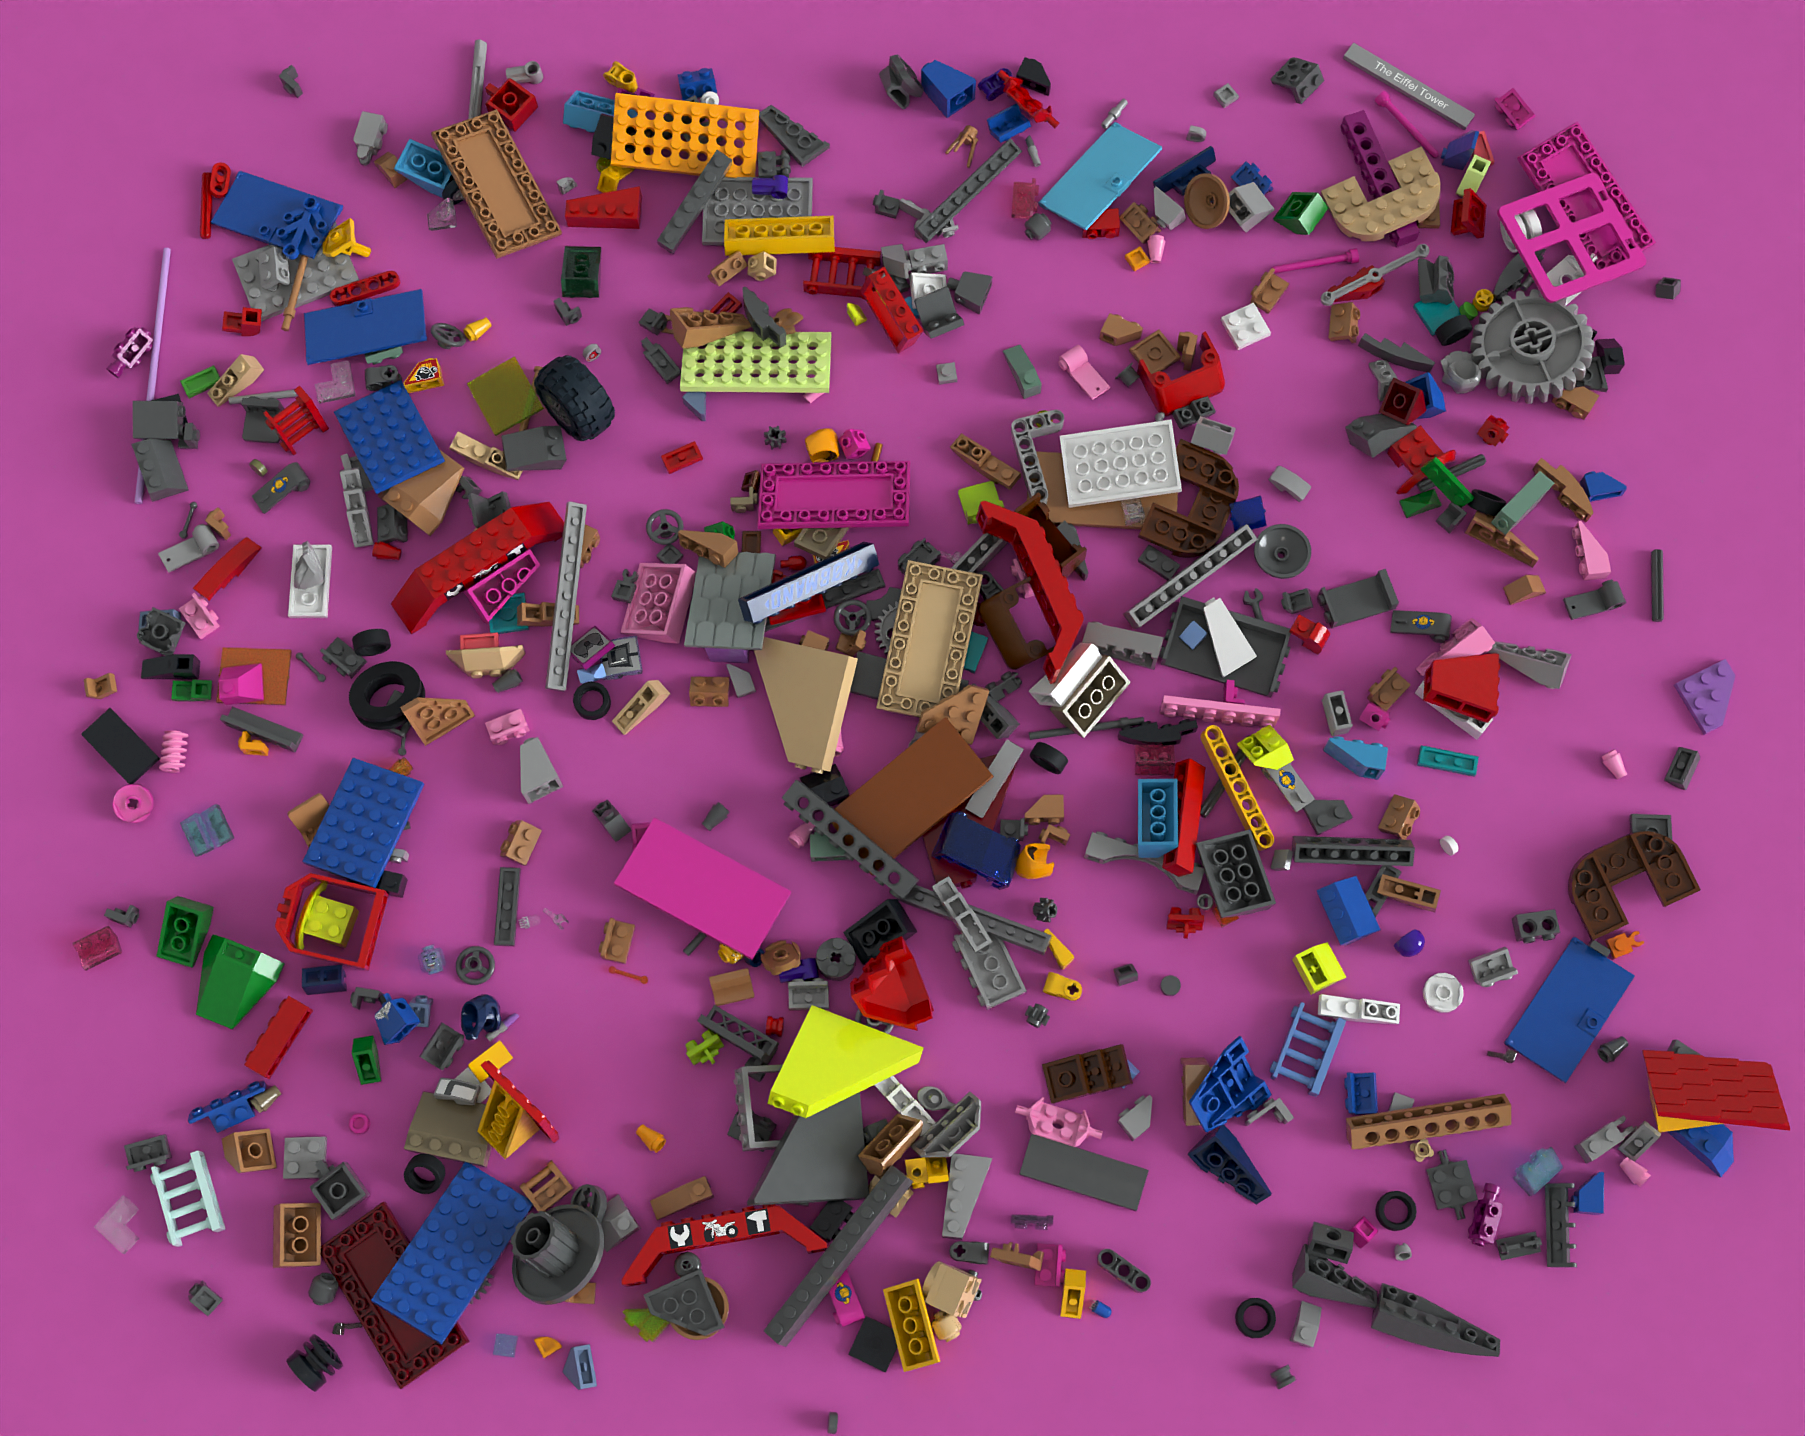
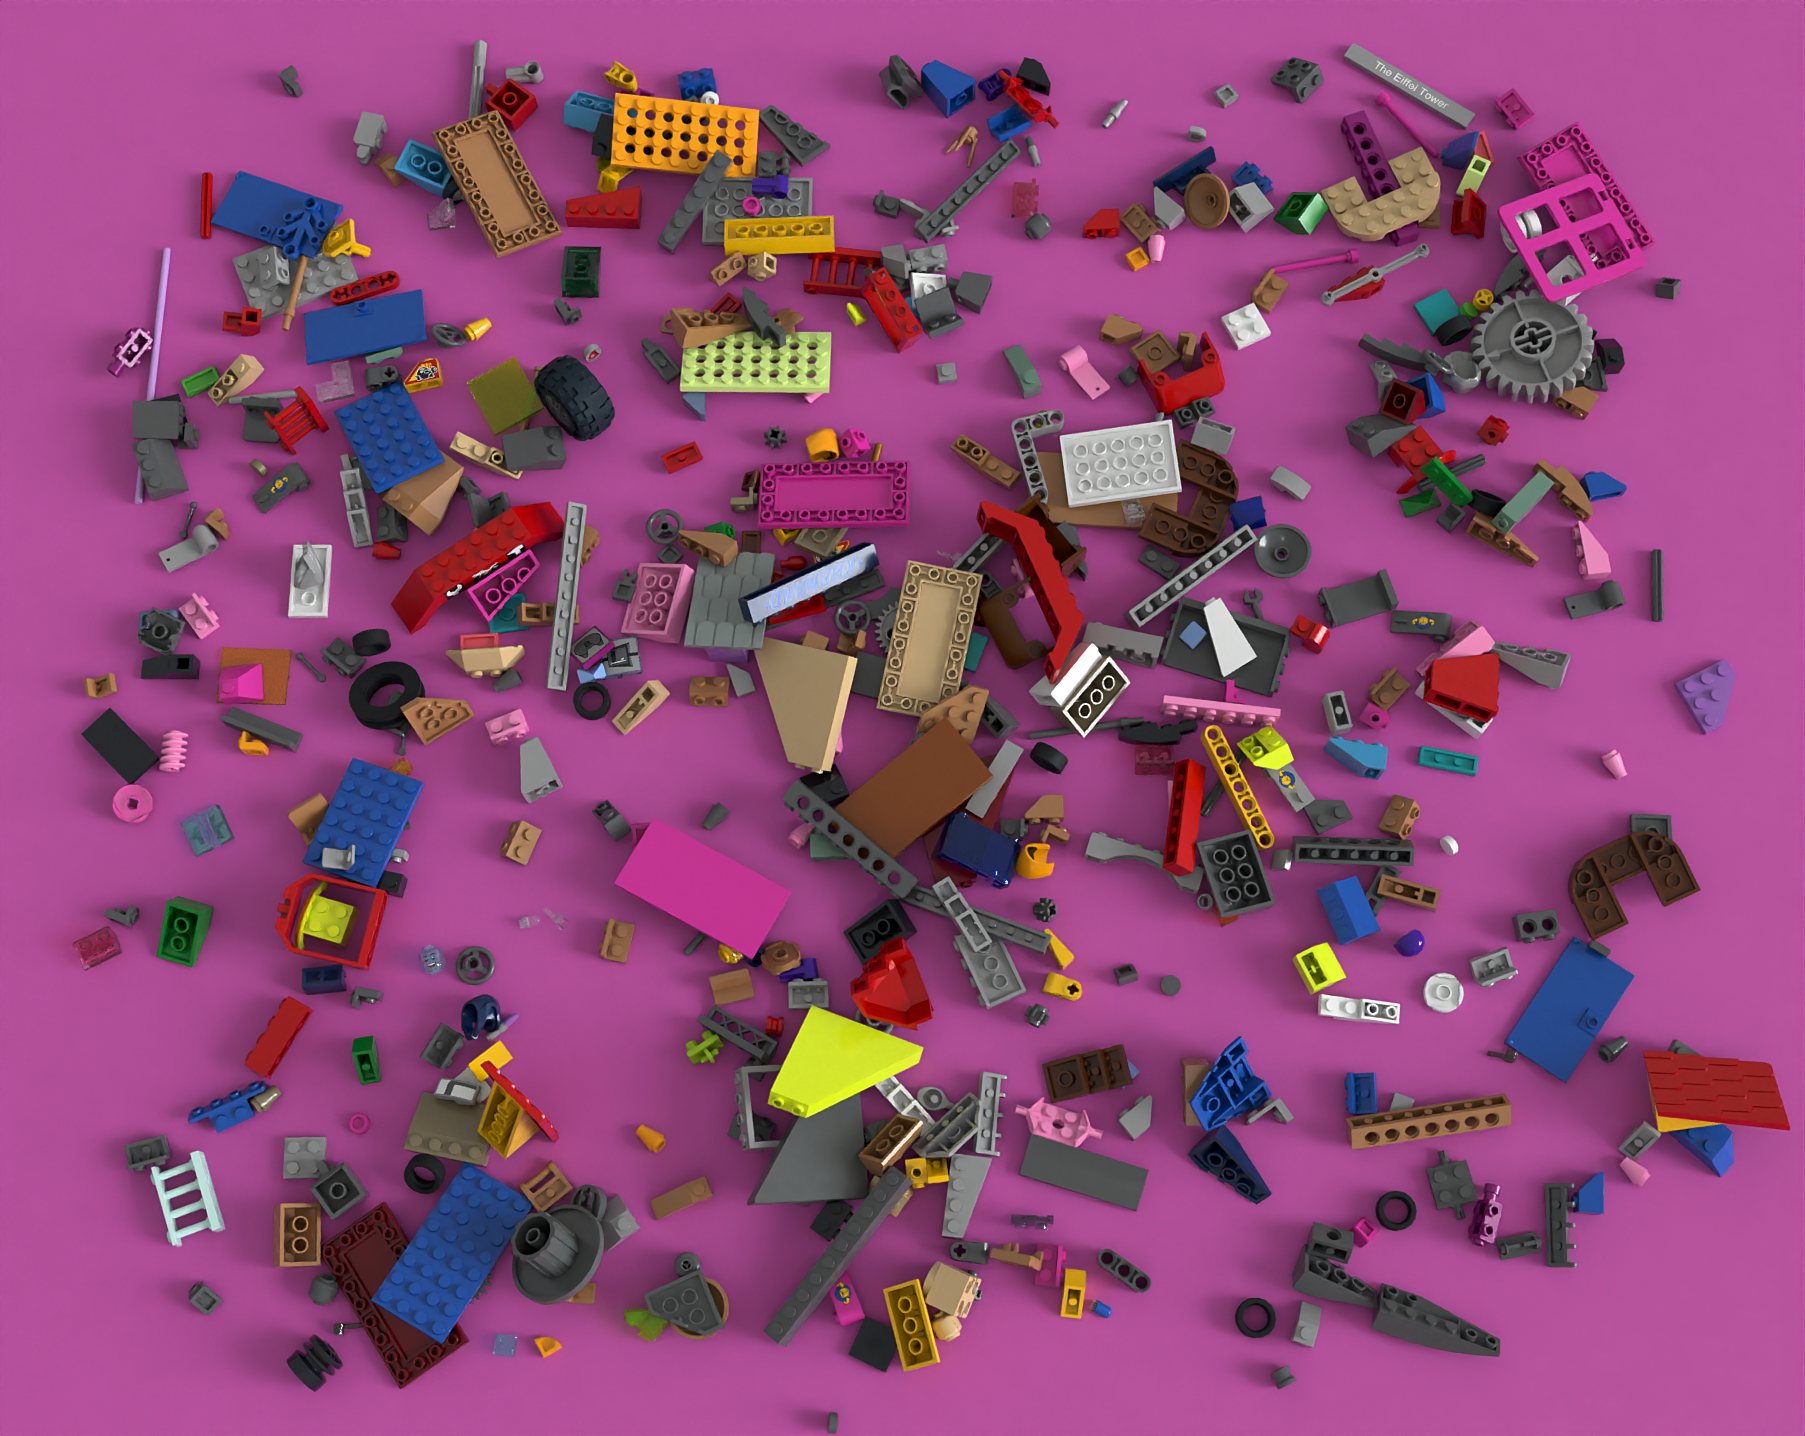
clear plate [94,1195,139,1254] -> none
green slope [171,679,212,701] -> none
red slope [193,537,262,601] -> none
green wedge [196,935,285,1030] -> none
red plate [209,162,231,198] -> none
medium nougat slope [222,1128,277,1173] -> none
blue torso [375,993,420,1045] -> none
sand blue bracket [409,995,433,1027] -> none
dark grey tile [494,867,521,946] -> none
light grey tile [557,177,577,195] -> none
sand blue slope [563,1344,597,1390] -> none
clear orange hinge [608,966,648,984] -> none
red slope [621,1204,828,1287] -> none
dark grey bracket [639,308,668,335] -> none
dark grey brick [816,938,856,981] -> none
dark grey hinge [898,538,941,575] -> none
lime bracket [958,481,1004,525] -> none
dark grey hinge [984,671,1022,701] -> none
medium azure door [1038,122,1162,230] -> none
dark azure slope [1138,779,1178,858] -> none
red hips [1167,907,1204,939] -> none
medium blue fence [1269,1002,1347,1097] -> none
dark grey bracket [1281,588,1313,614] -> none
medium nougat bracket [1328,302,1360,343] -> none
light grey hinge [1394,1243,1412,1261] -> none
tan plate [1410,1138,1434,1162] -> none
dark grey piece [1418,255,1454,305] -> none
medium nougat slope [1503,575,1546,605] -> none
clear light blue slope [1513,1147,1563,1197] -> none
light grey hinge [1574,1115,1635,1163] -> none
orange plate [1605,931,1644,959] -> none
dark grey slope [1664,747,1700,790] -> none
none -> light grey bracket [322,845,355,870]
none -> dark pink tile [742,196,760,216]
none -> light grey hinge [972,1072,1007,1157]
none -> dark grey piece [1422,349,1453,376]

